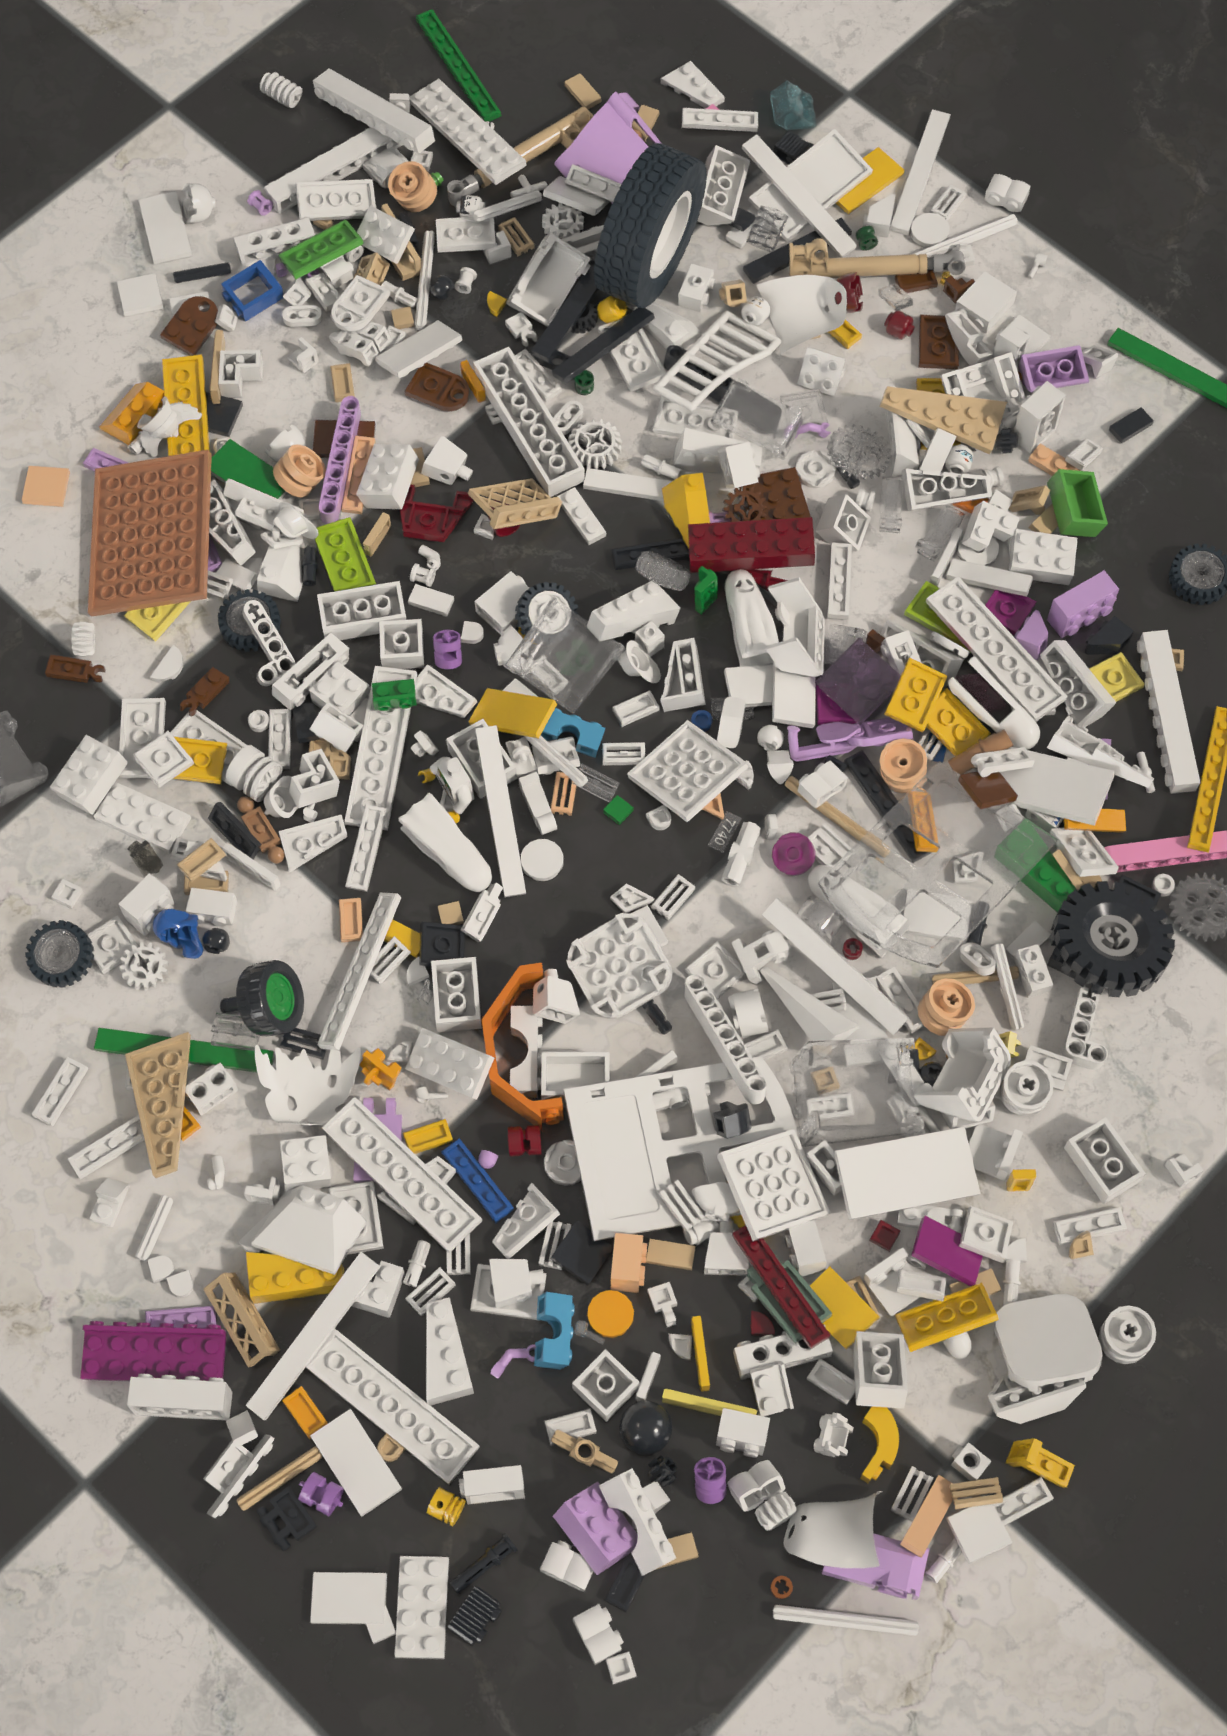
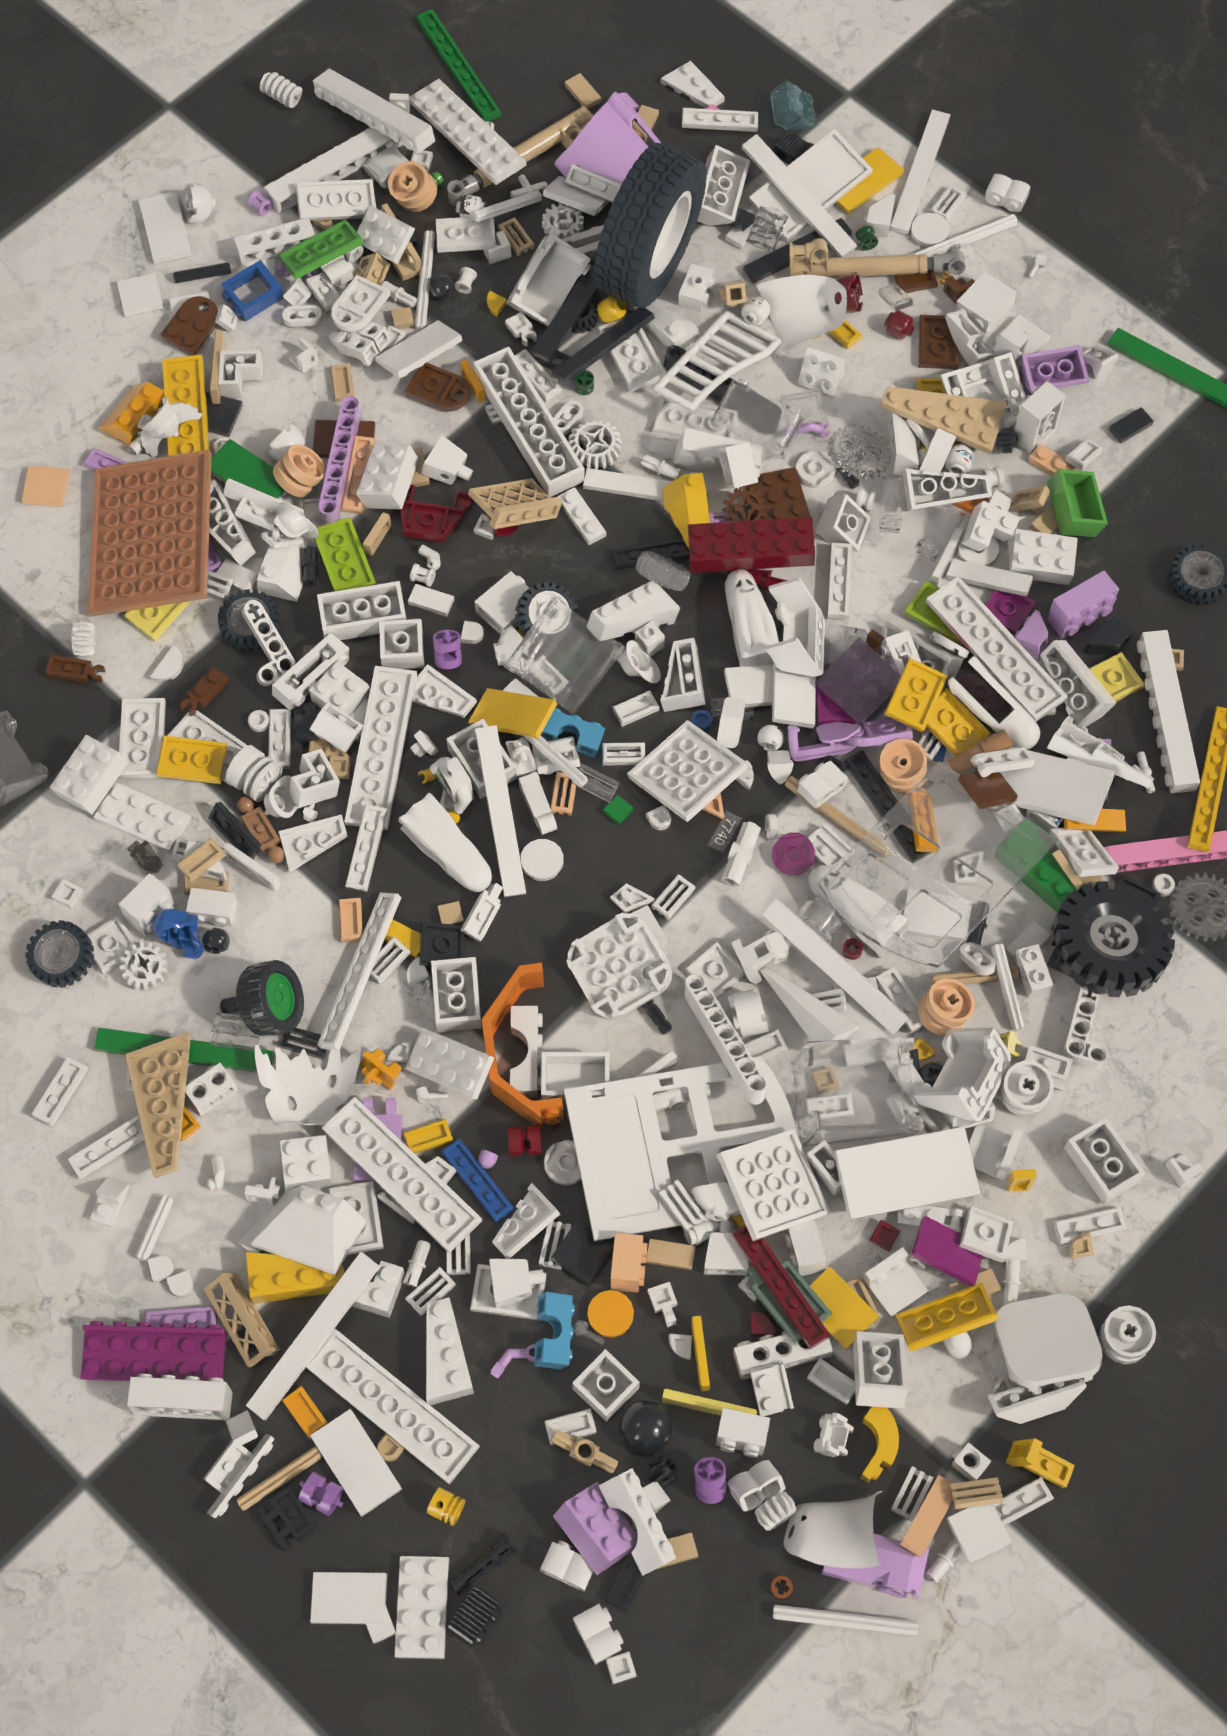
white tile [133,731,194,788] -> none
green bracket [372,679,417,711] -> none
white window [459,1465,525,1505] -> none
white torso [533,969,580,1024] -> none
white tile [636,1352,661,1402] -> none
green bracket [694,566,717,615] -> none
black brick [713,1101,752,1139] -> none
white tile [897,1269,946,1301] -> none

